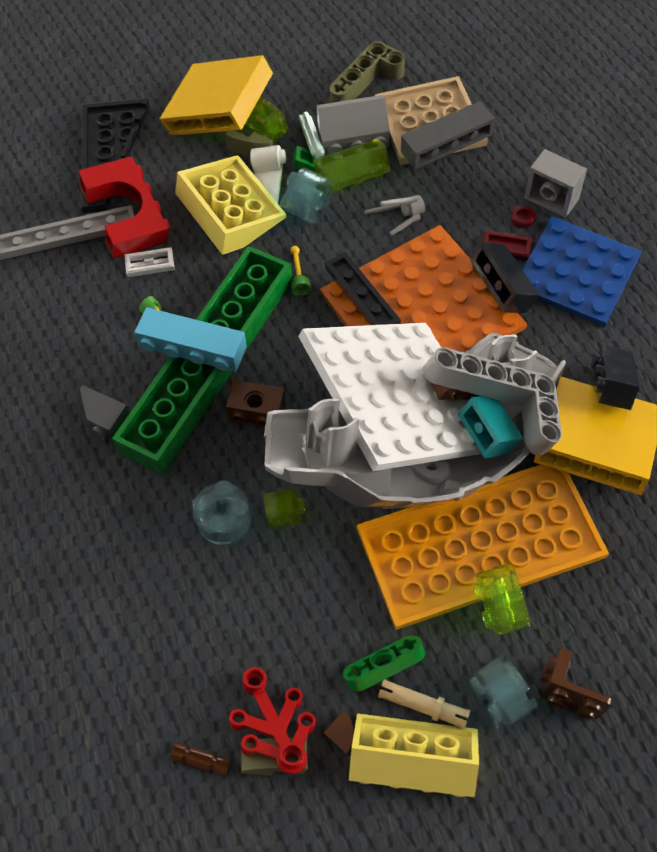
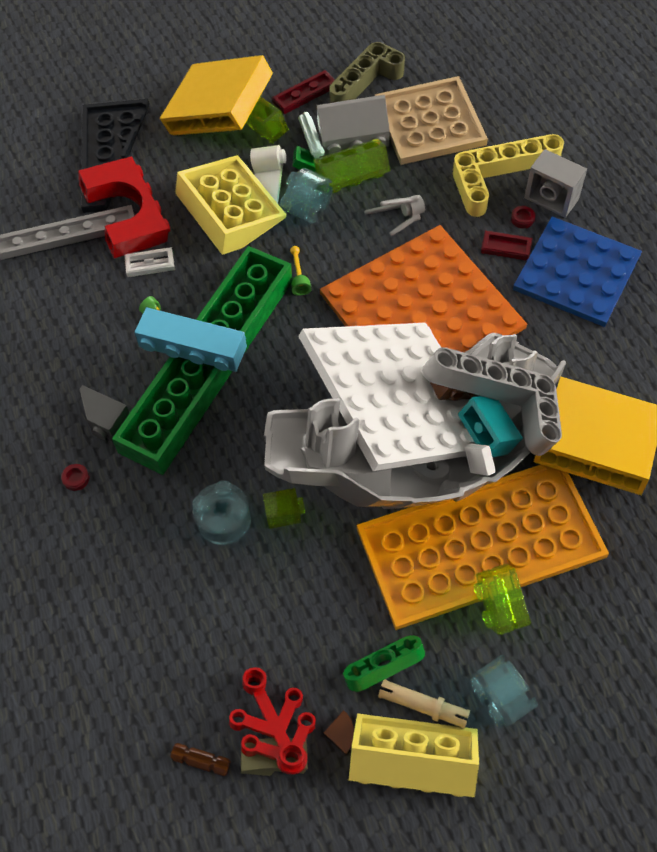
olive slope [225,131,273,156] -> none
reddish brown brick [226,380,286,428] -> none
black plate [325,252,401,325] -> none
dark grey brick [401,101,495,170] -> none
black brick [471,242,539,313] -> none
reddish brown bracket [540,648,612,720] -> none
black brick [591,345,640,410] -> none
none -> dark red tile [61,464,90,491]
none -> dark red tile [271,70,335,115]
none -> light yellow beam [453,134,564,217]
none -> white tile [464,443,495,476]

